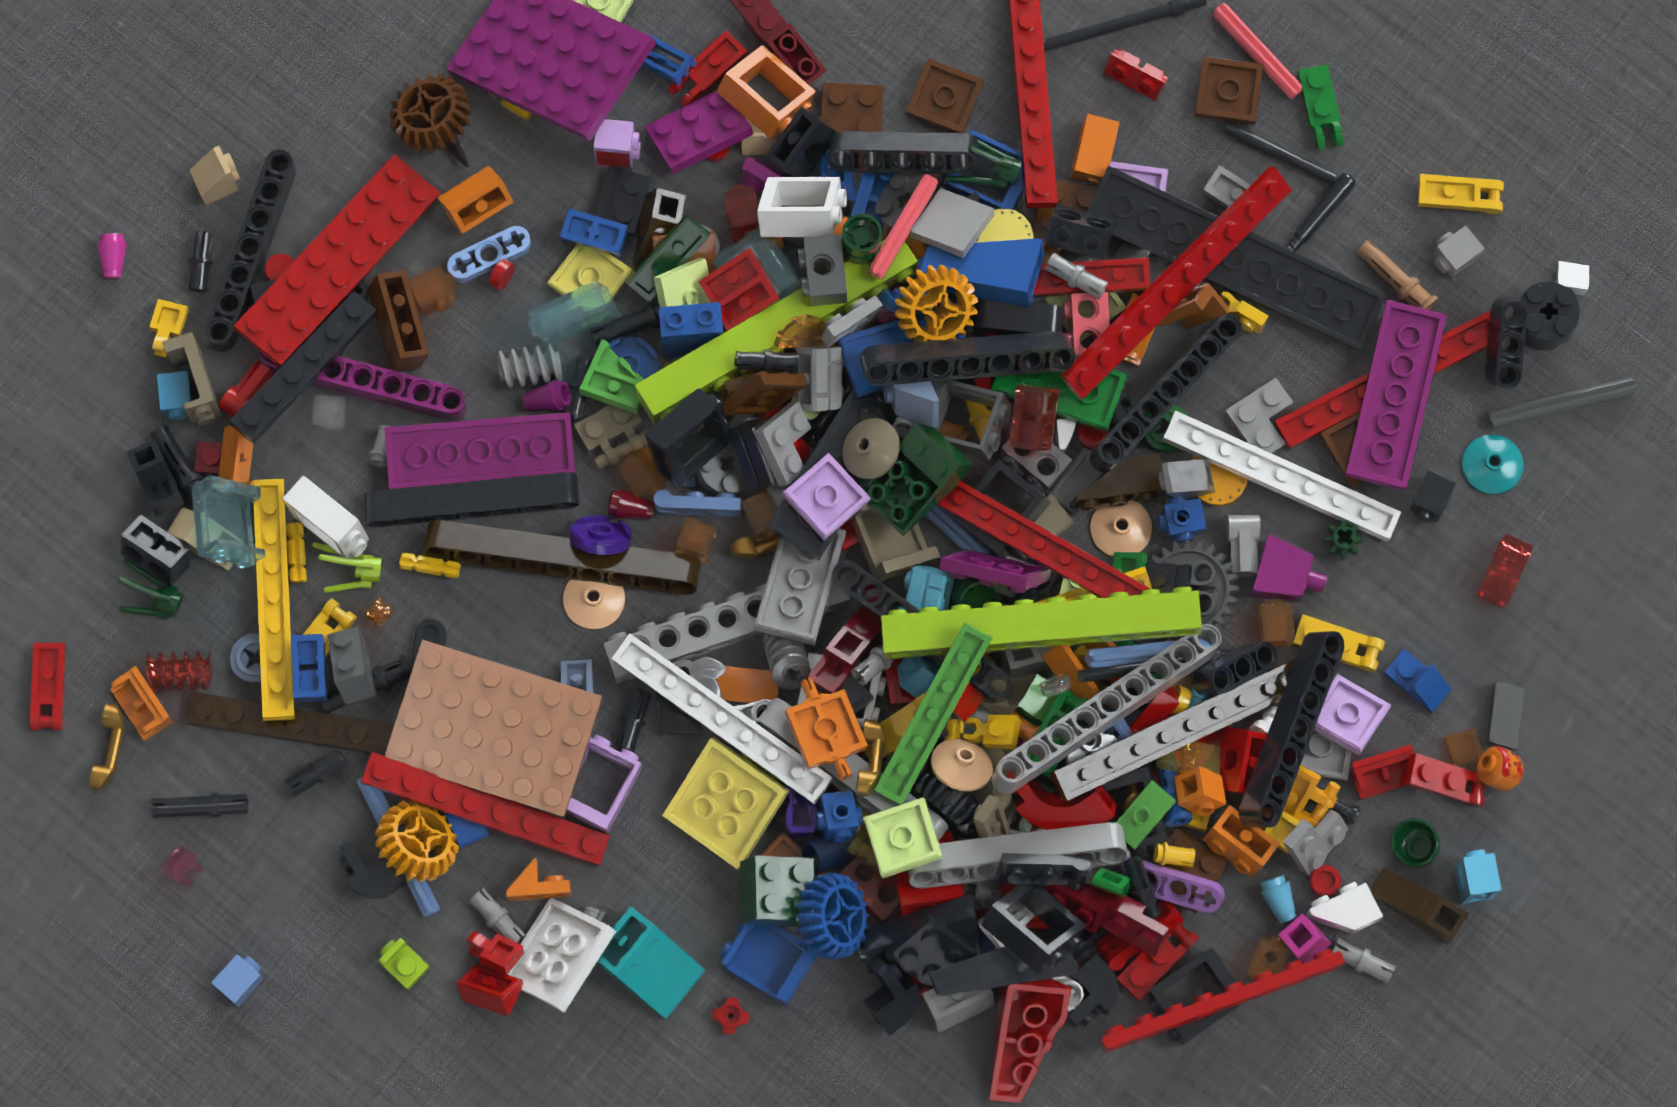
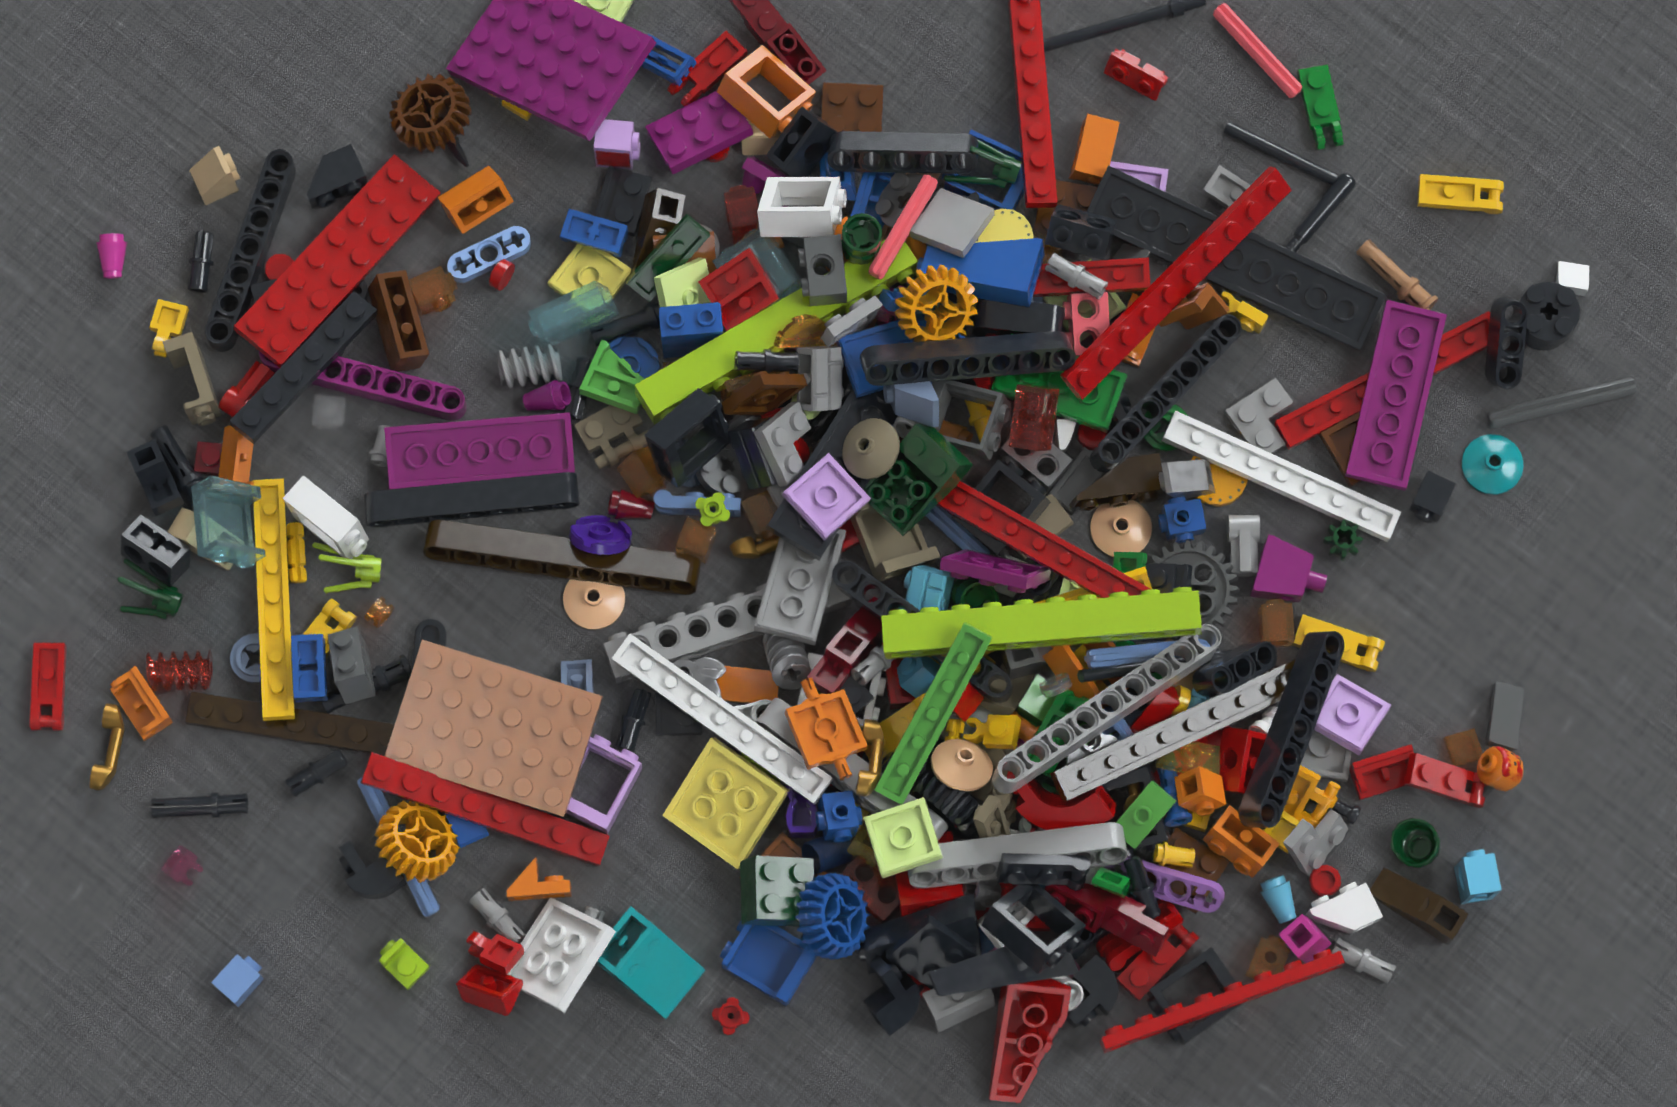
dark azure brick [157,371,194,421] -> none
yellow axle [399,552,461,578] -> none
reddish brown plate [906,58,984,133] -> none
reddish brown plate [1195,56,1263,125] -> none
blue slope [1383,649,1452,713] -> none
light grey brick [1433,226,1485,278] -> none
clear red brick [1475,533,1534,609] -> none
none -> black slope [307,144,368,209]
none -> lime plate [695,492,730,527]

